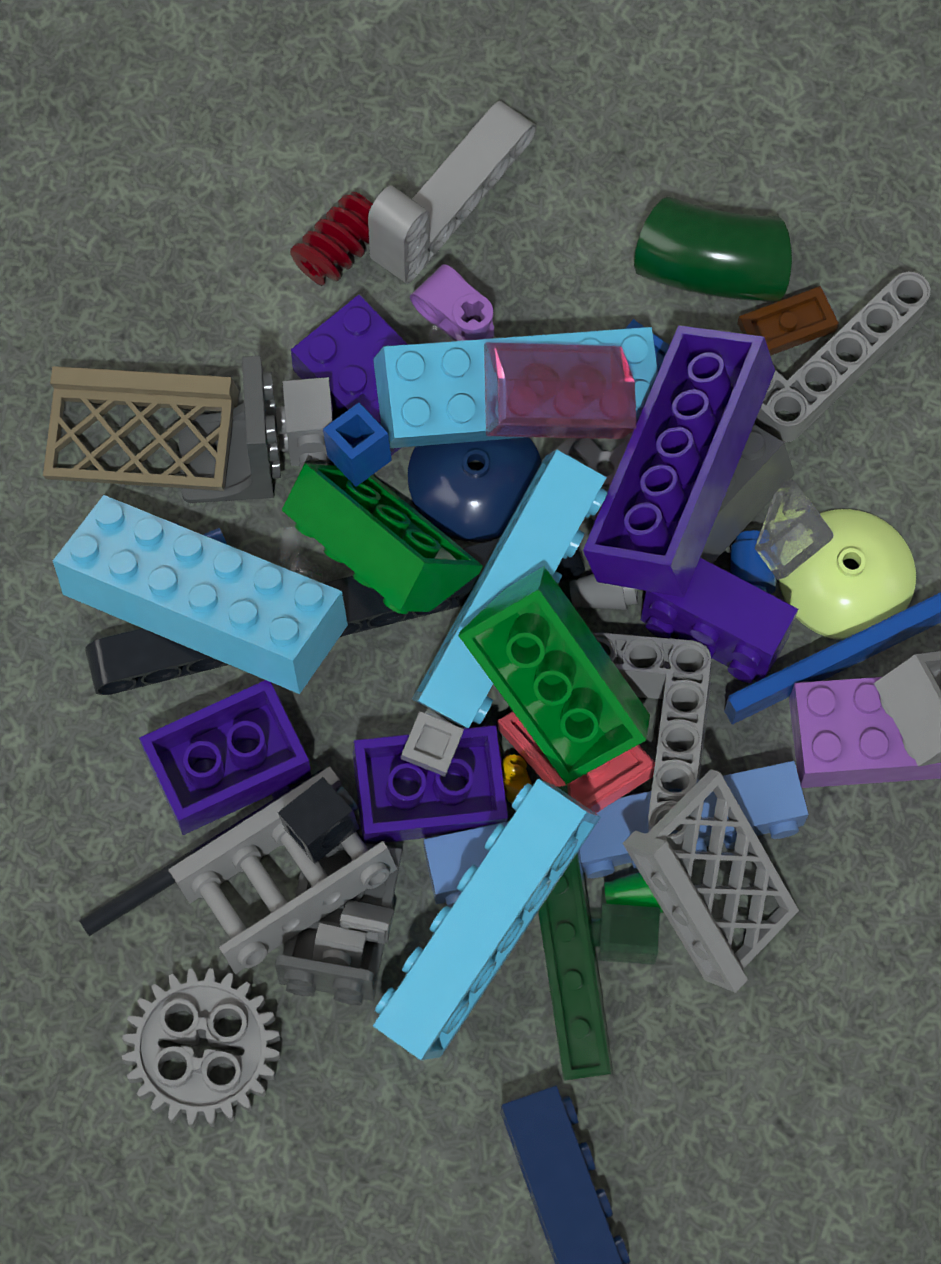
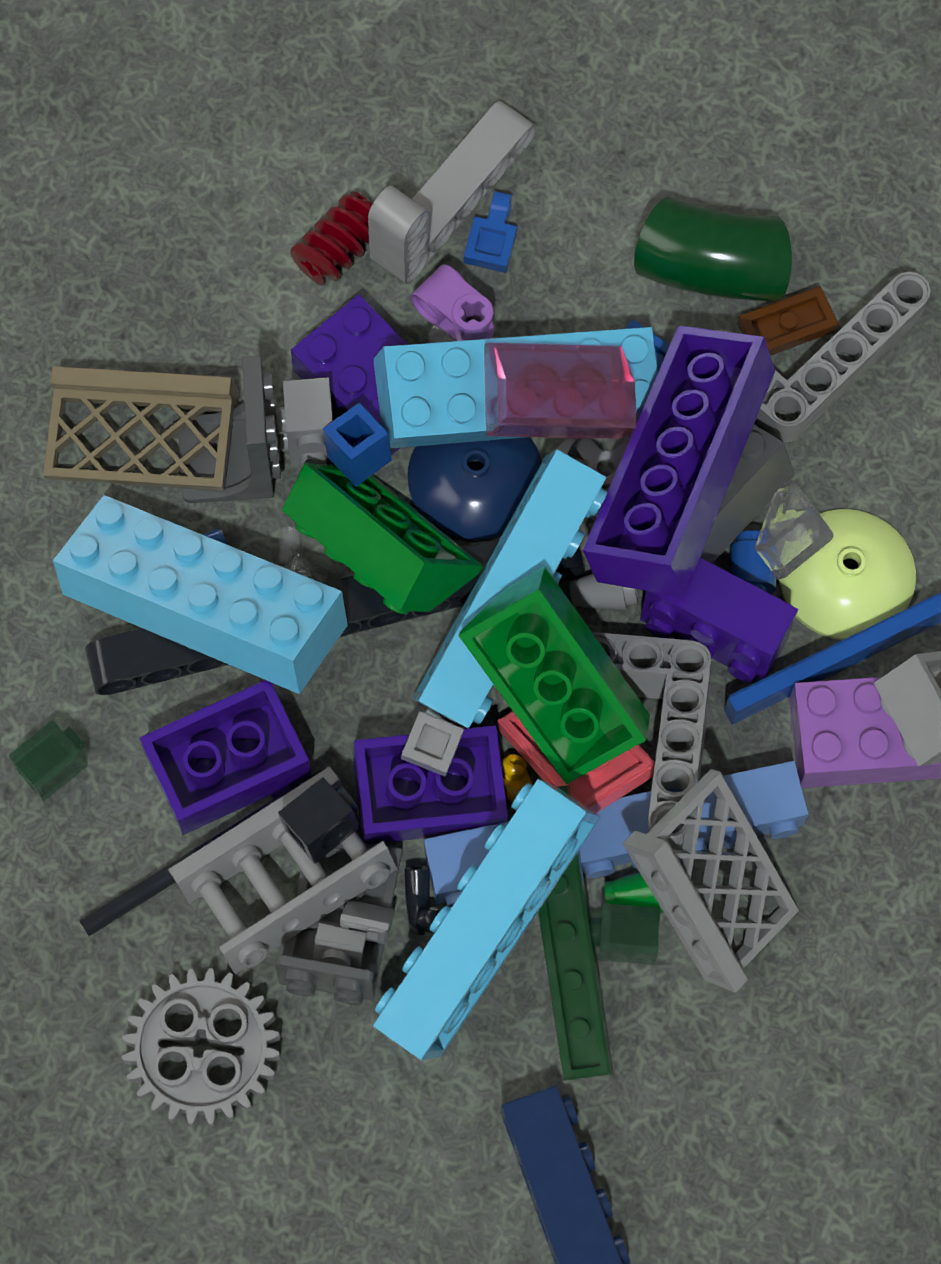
none -> clear green brick [8,720,87,802]
none -> black arm [404,866,440,935]
none -> blue plate [464,191,517,273]

